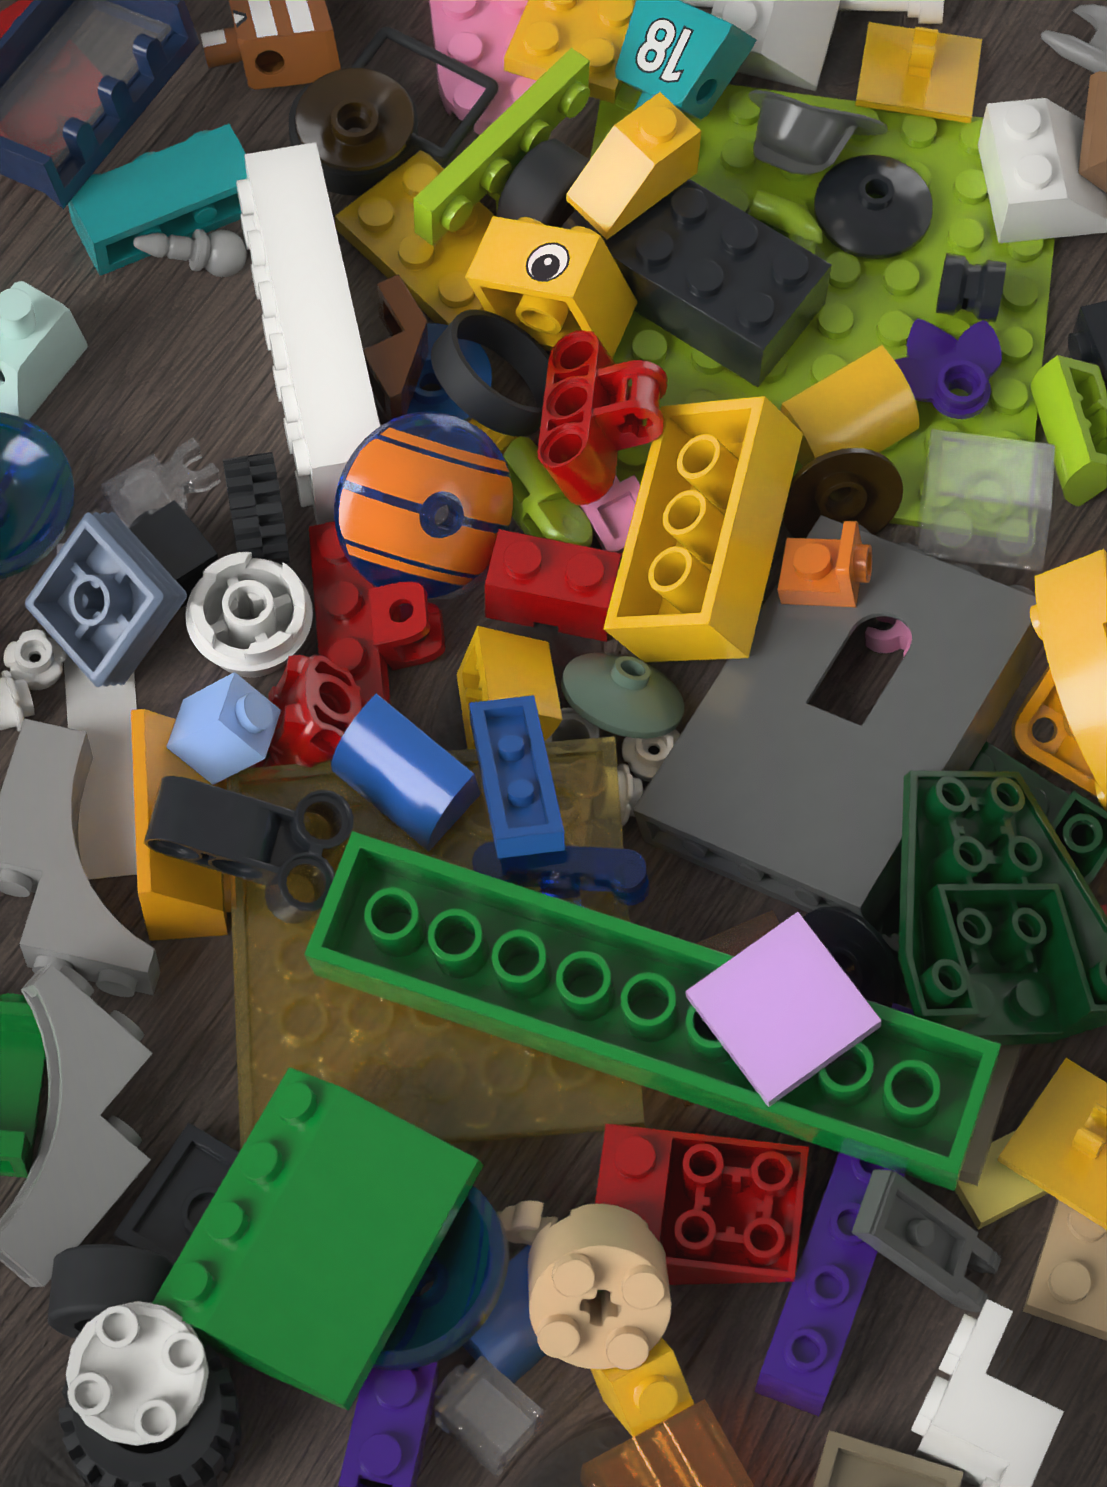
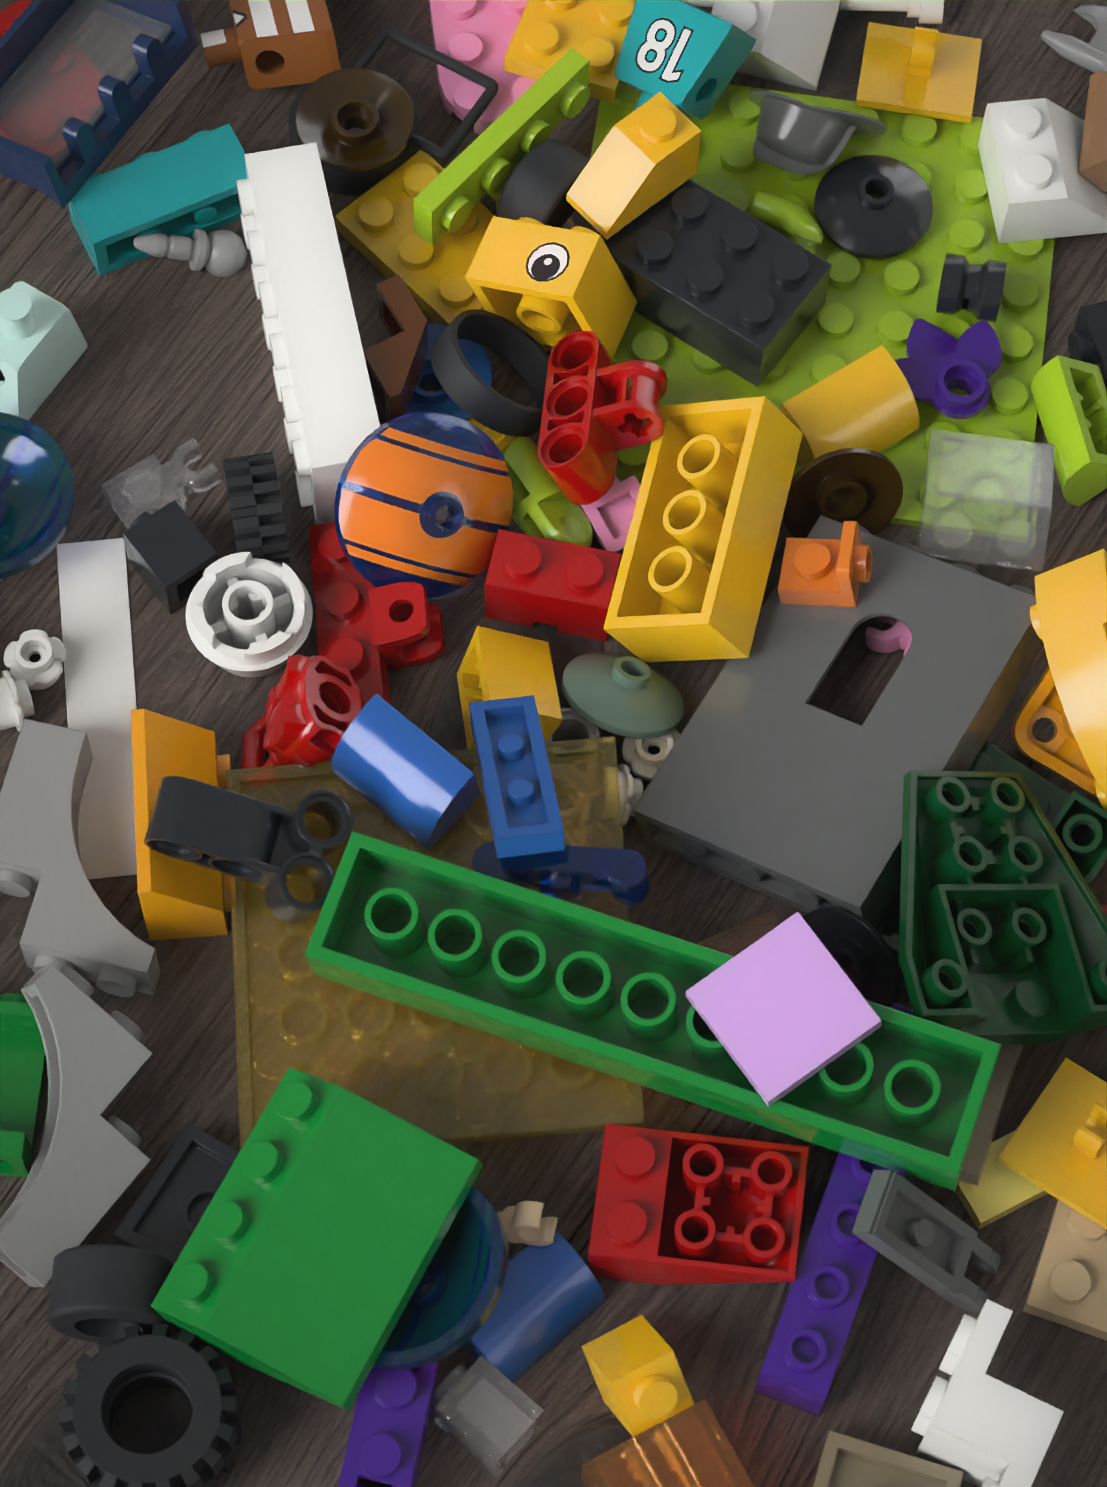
sand blue brick [25,512,187,687] -> none
white dish [66,1301,209,1446] -> none
light blue brick [166,672,281,785] -> none
tan brick [528,1204,671,1370] -> none

